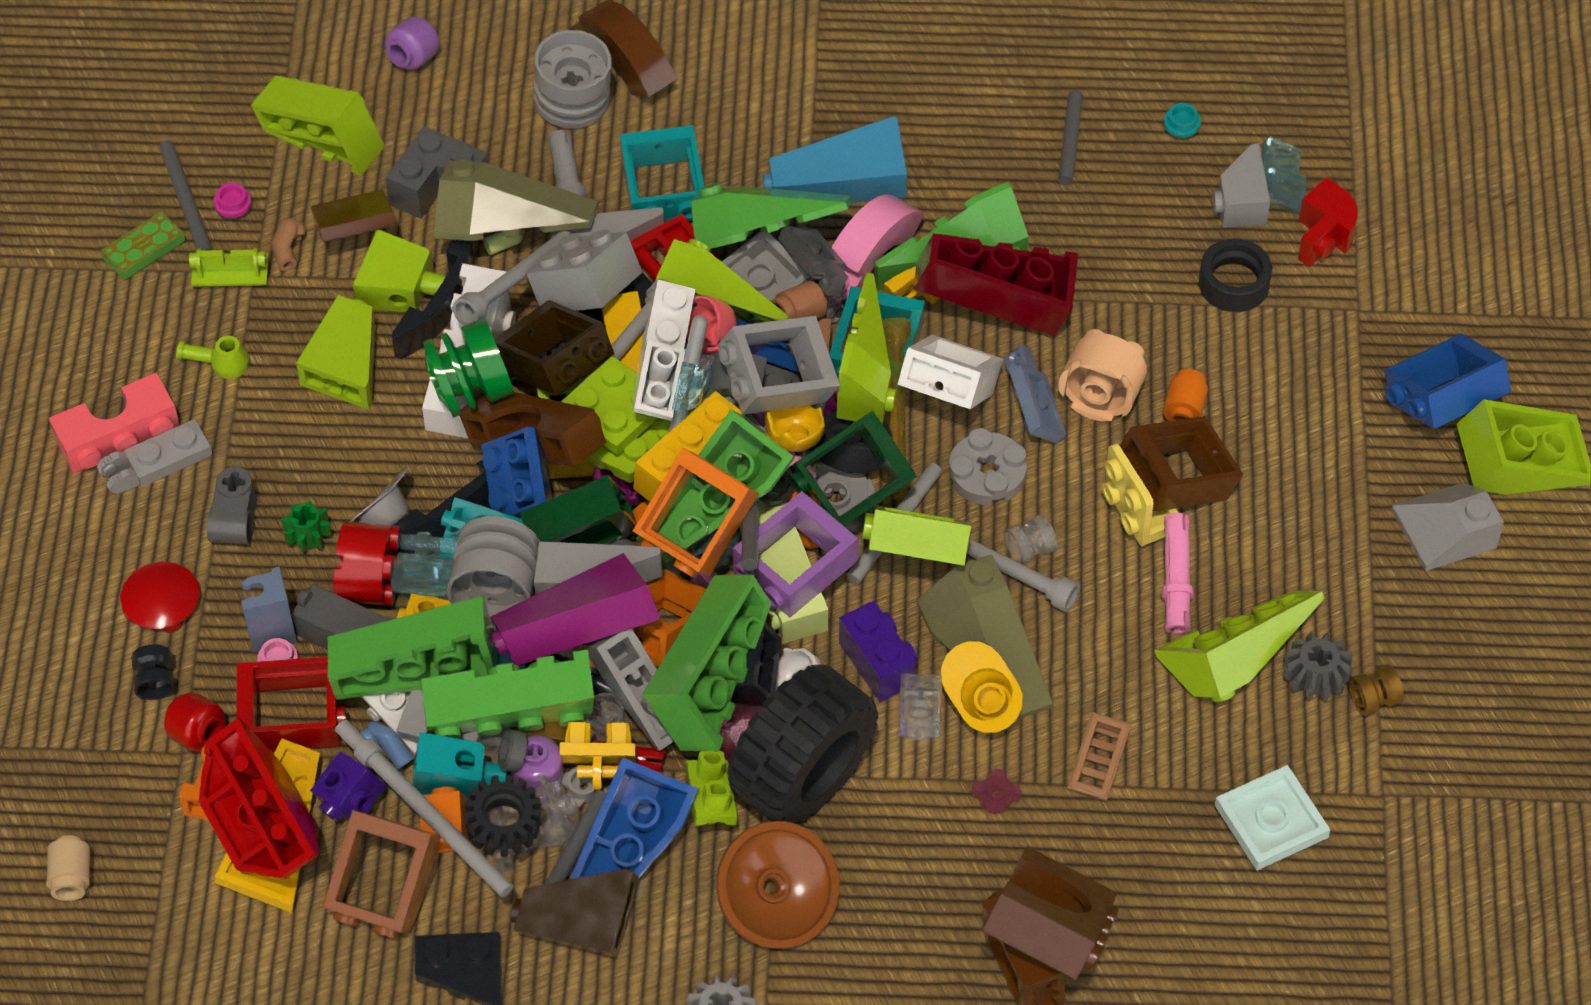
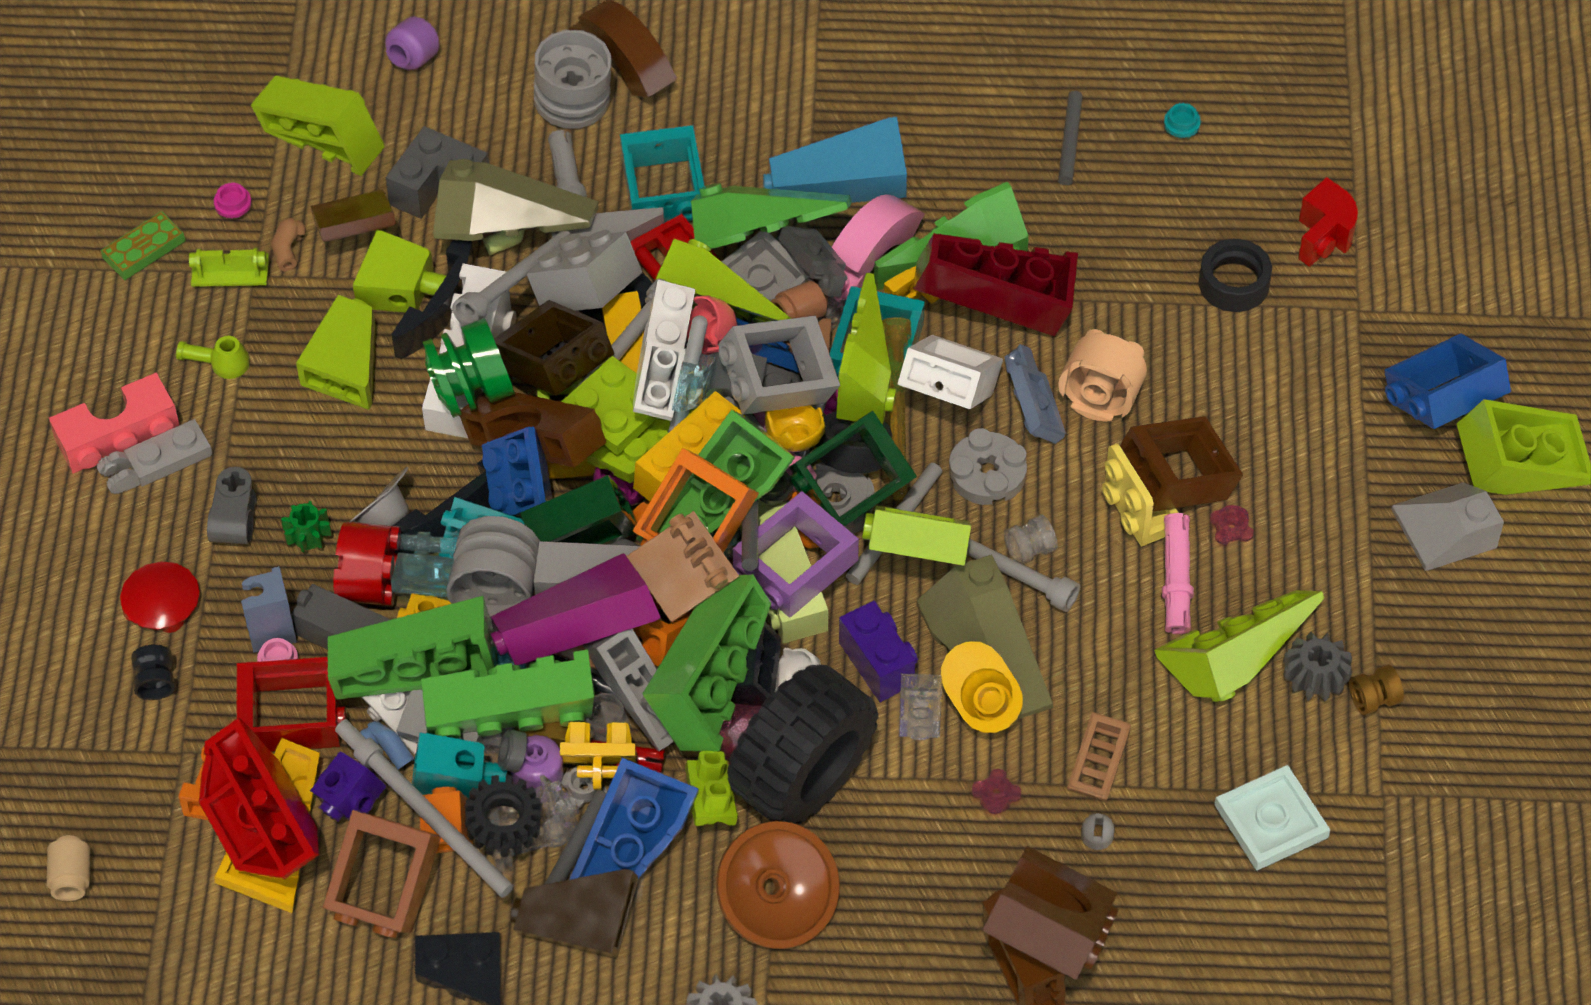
dark grey bar [159,140,213,250] -> none
red head [164,692,225,752] -> none
orange brick [1163,369,1208,421] -> none
light grey slope [1212,143,1270,228] -> none
clear light blue slope [1261,137,1307,213] -> none
none -> medium nougat hinge [626,511,740,623]
none -> light grey hinge [1081,813,1115,850]
none -> clear pink plate [1210,505,1254,545]

